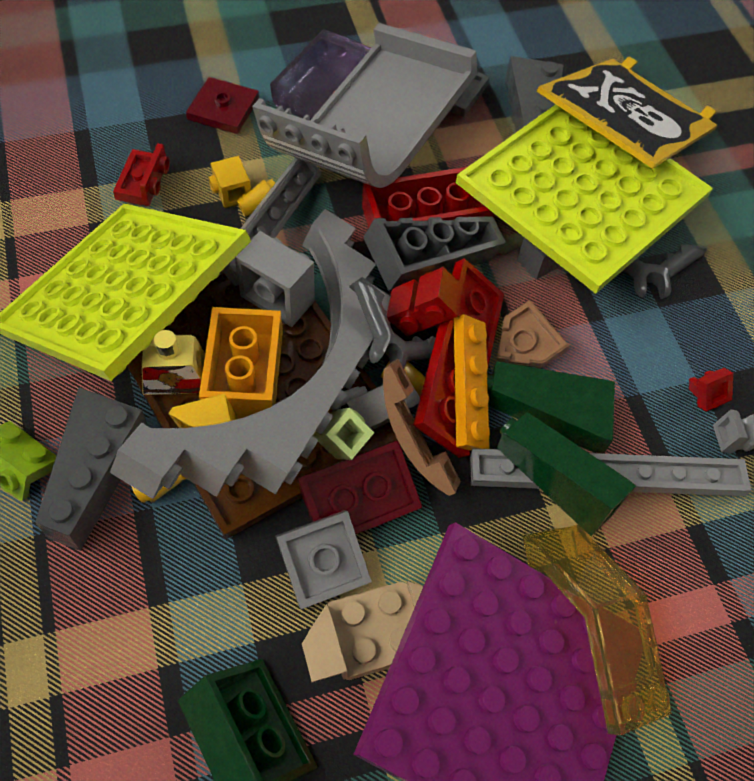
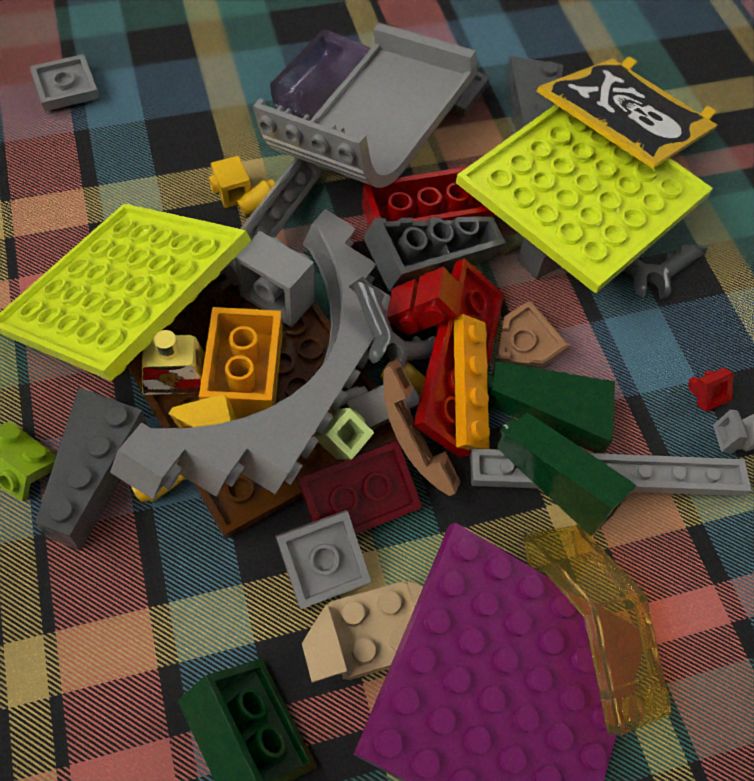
red bracket [113,143,170,206] -> none
dark red plate [186,77,259,134] -> none
none -> light grey plate [29,54,99,111]

